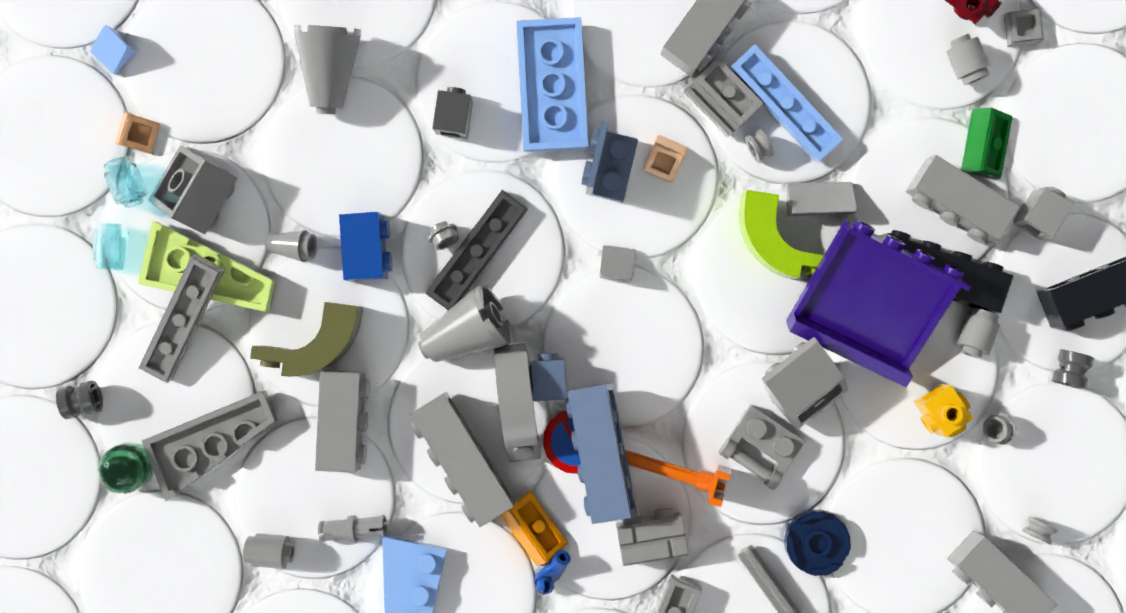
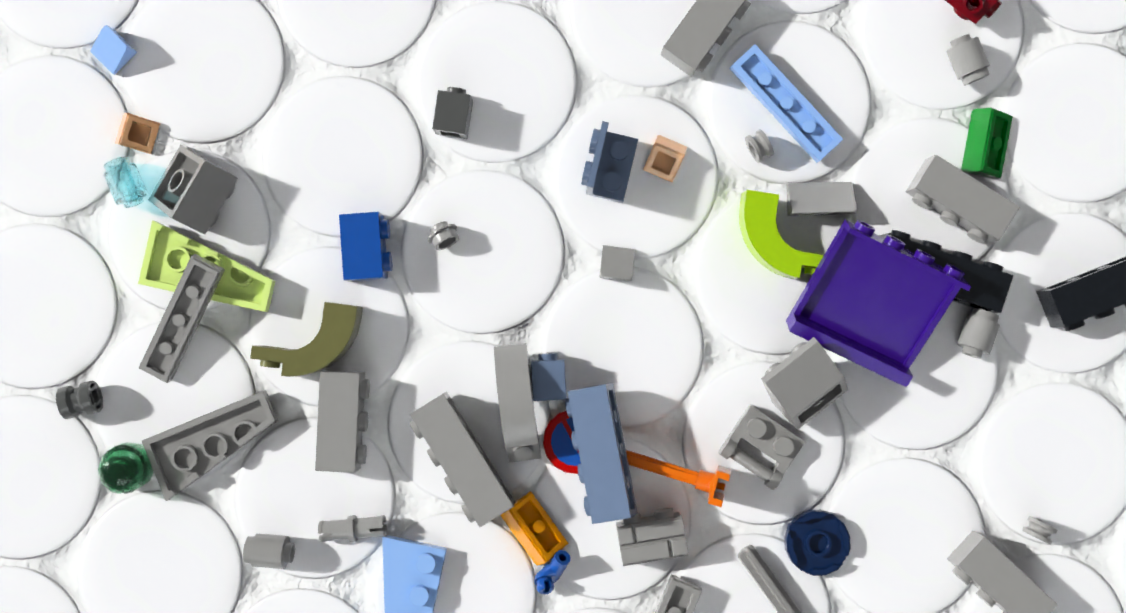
clear light blue brick [92,223,129,270] -> none
light grey cone [265,230,317,262] -> none
light grey cone [294,25,361,115] -> none
light grey cone [418,285,513,362] -> none
dark grey tile [425,190,528,310] -> none
light blue plate [517,17,589,152] -> none
light grey plate [683,57,763,138] -> none
yellow brick [914,384,974,437] -> none
light grey plate [983,412,1017,445] -> none
light grey tile [1004,8,1044,47] -> none
light grey brick [1013,186,1074,240] -> none
dark grey wheel [1051,349,1094,390] -> none

